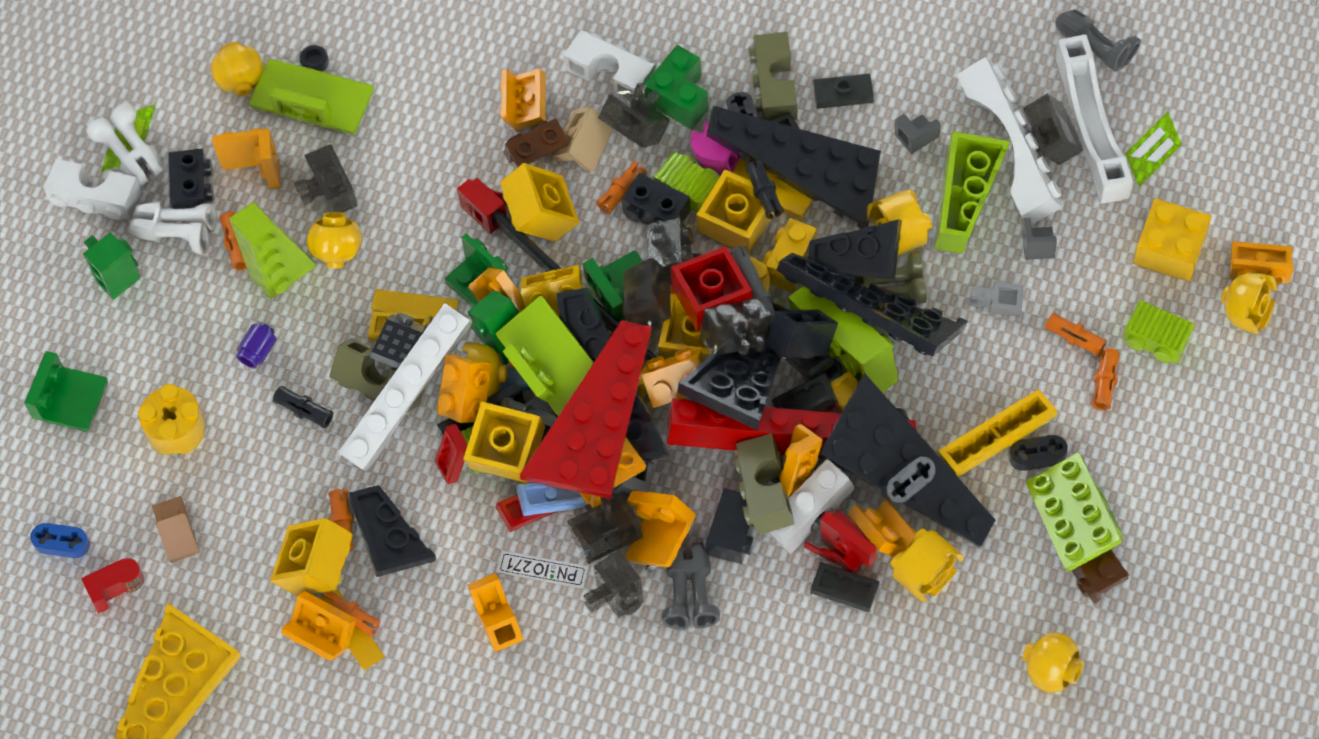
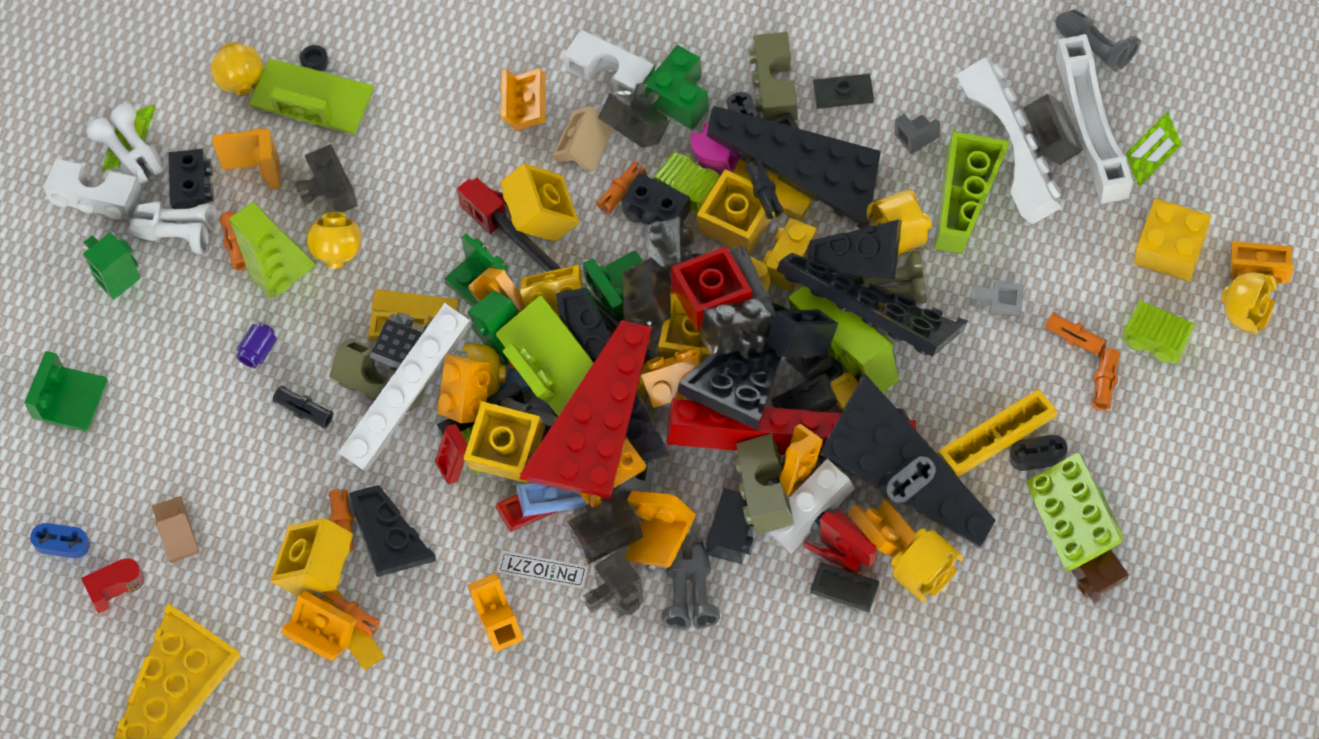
yellow brick [138,384,205,456] -> none
reddish brown bracket [504,118,569,168] -> none
dark grey panel [1022,217,1057,260] -> none
yellow plant [1022,632,1084,692] -> none

